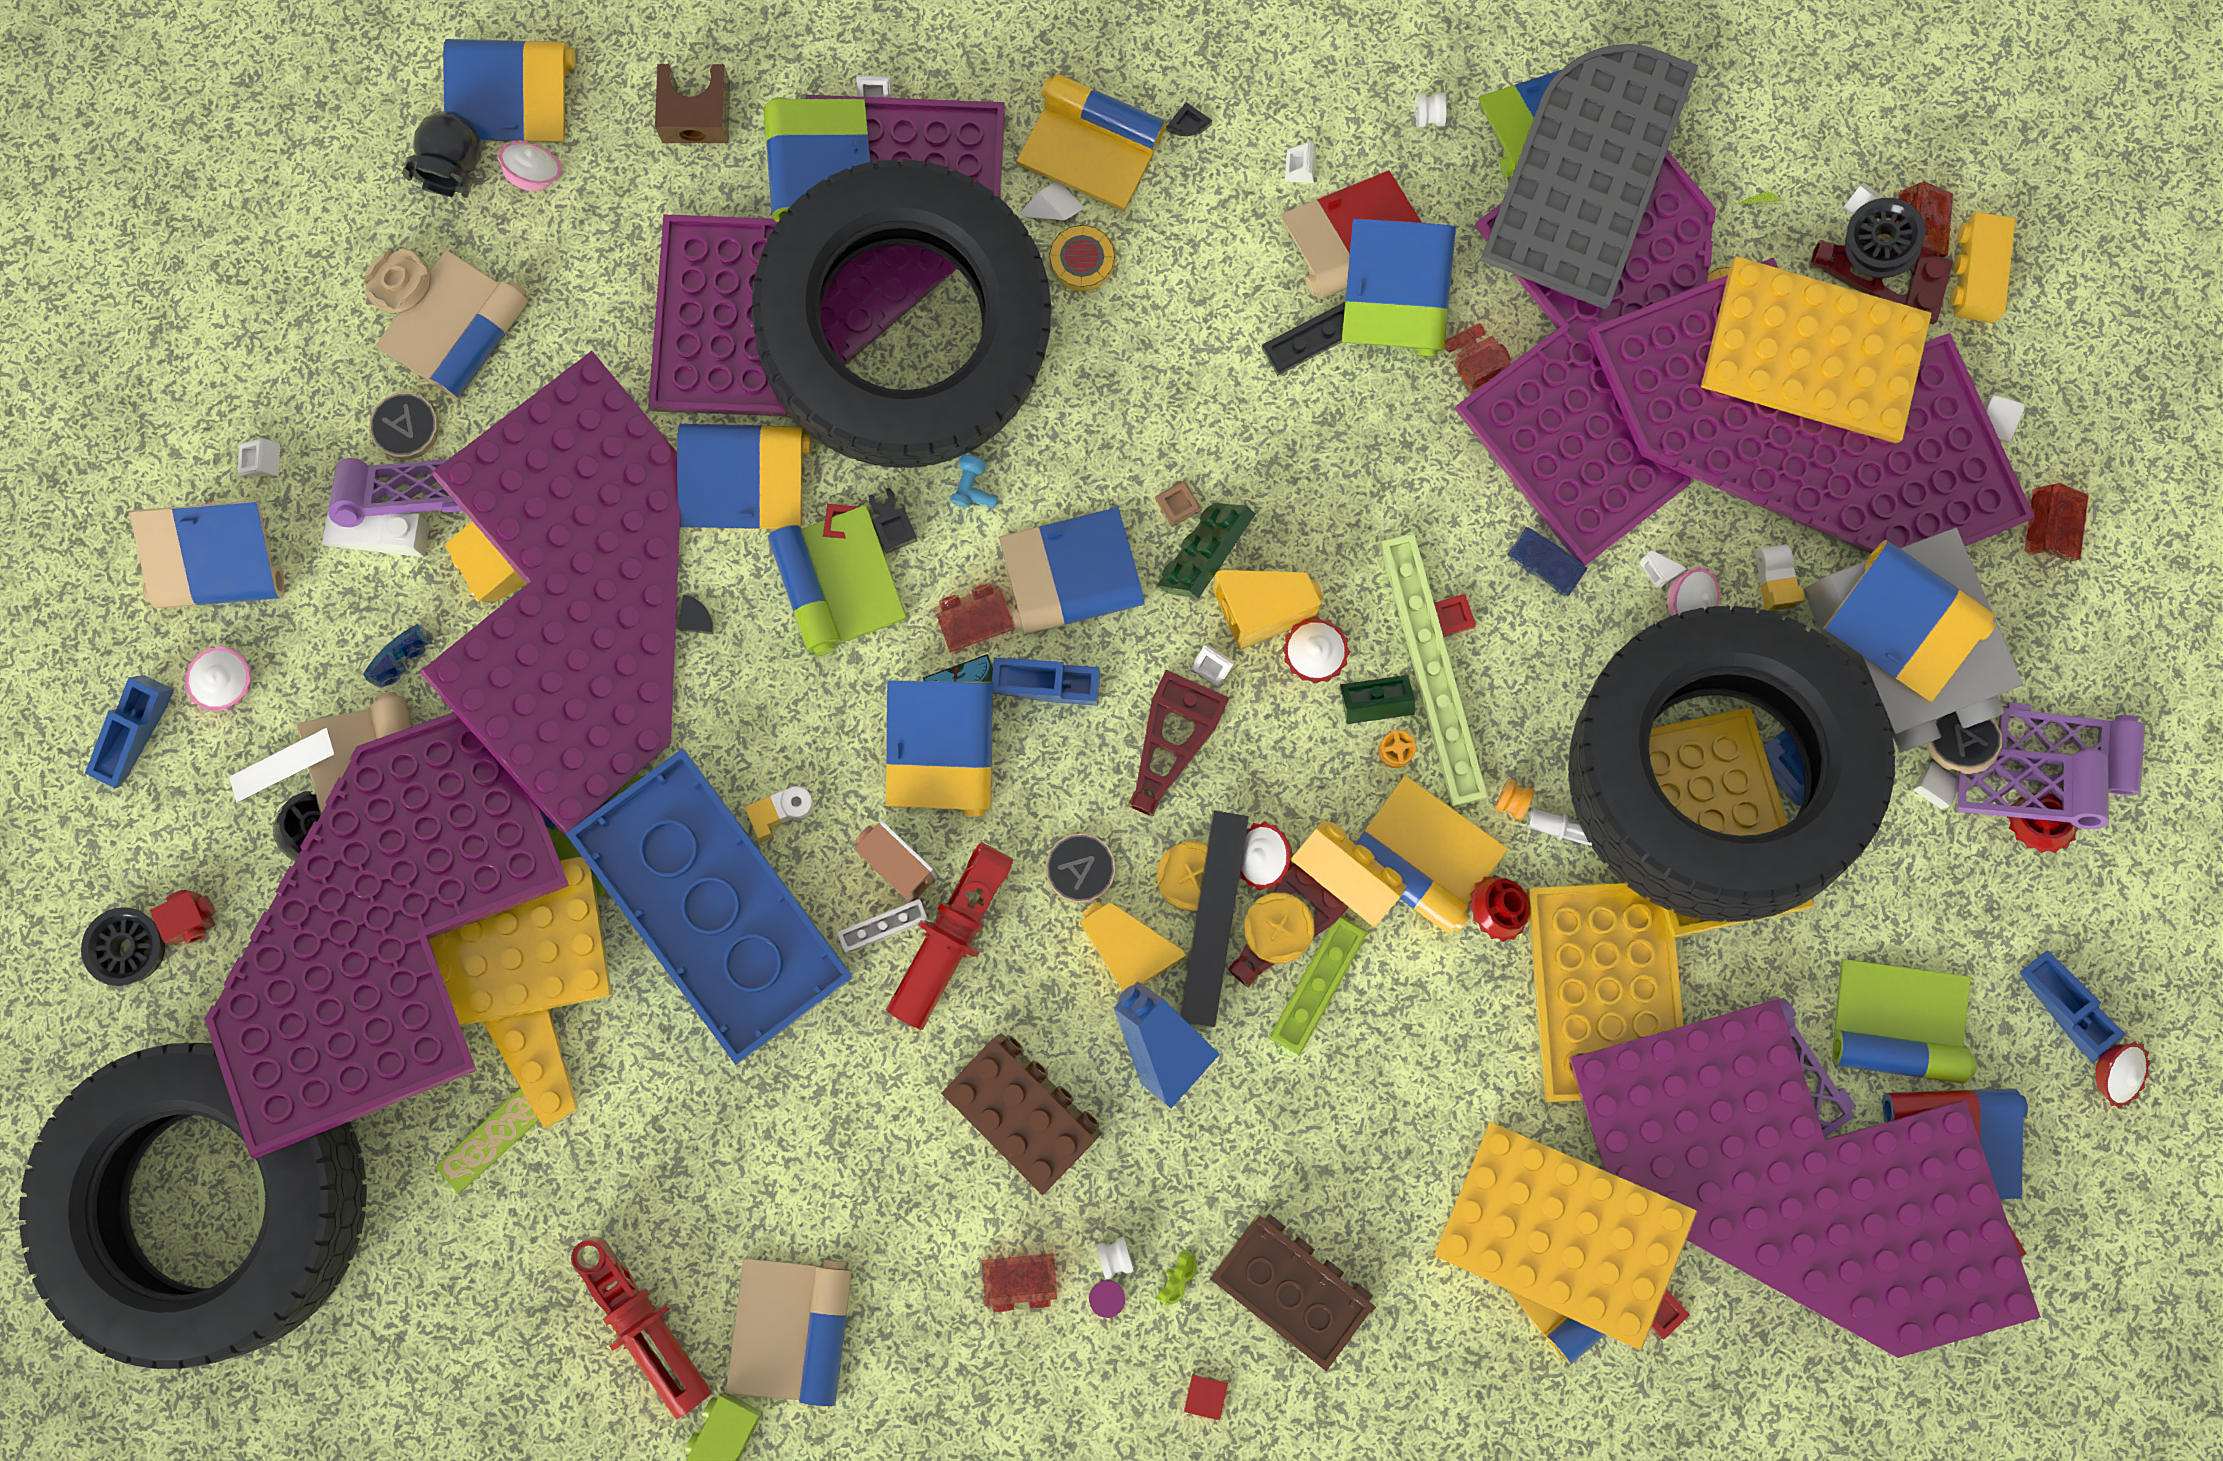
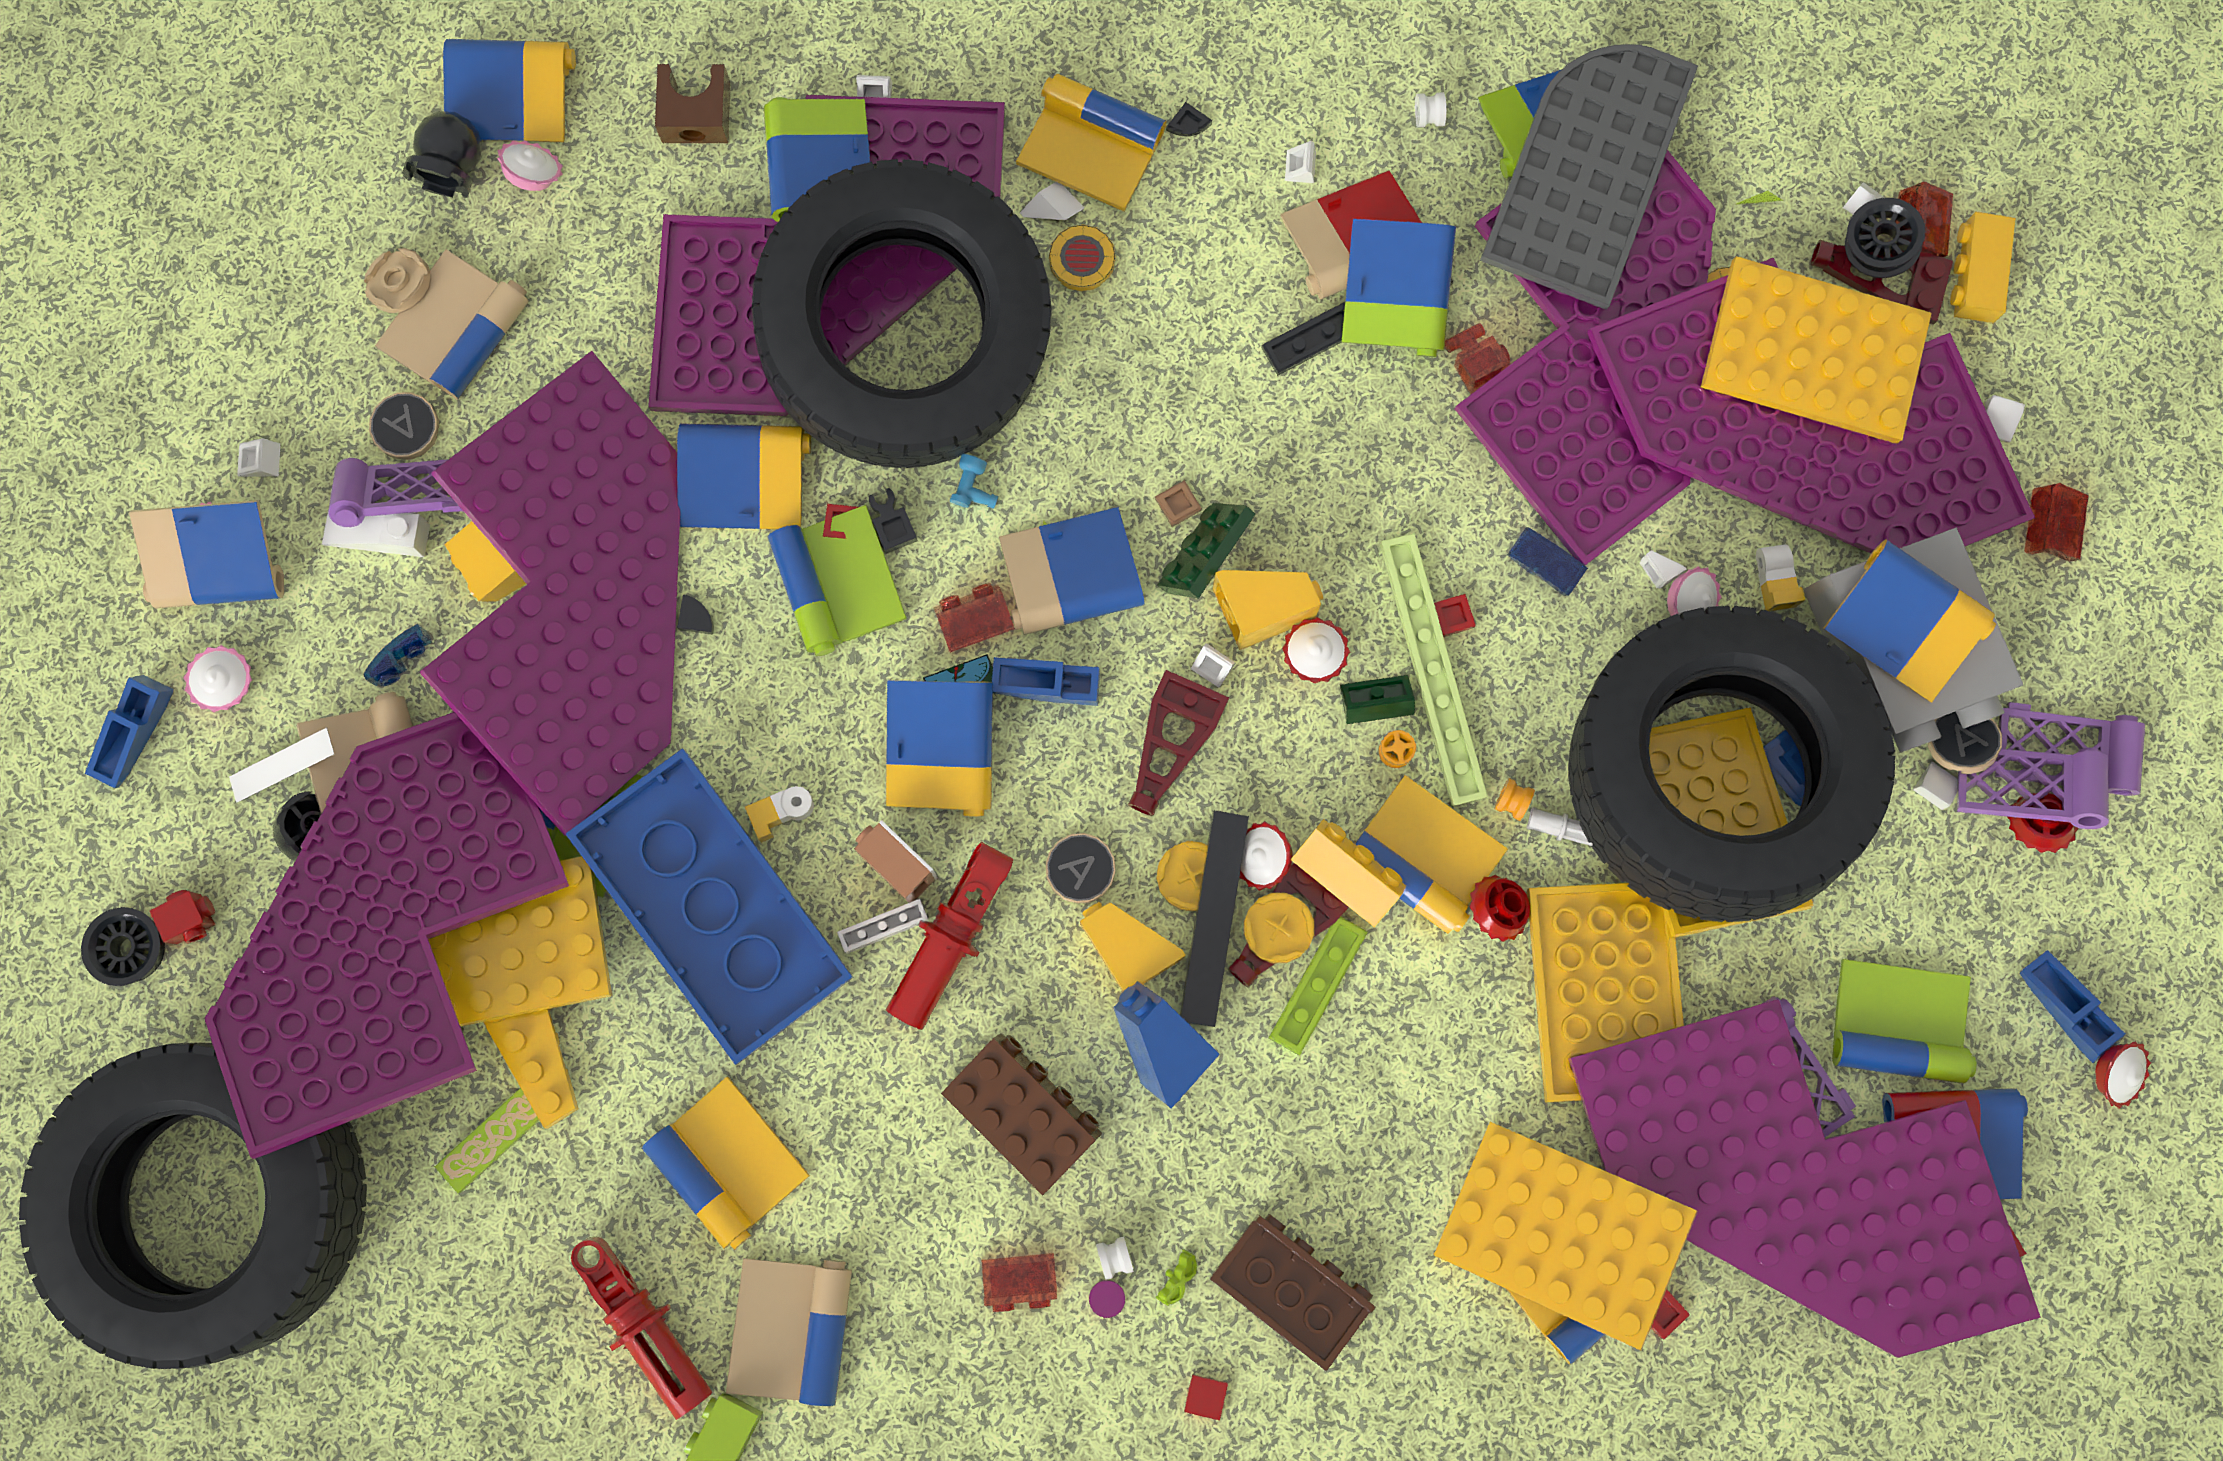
none -> yellow door [642,1077,810,1250]

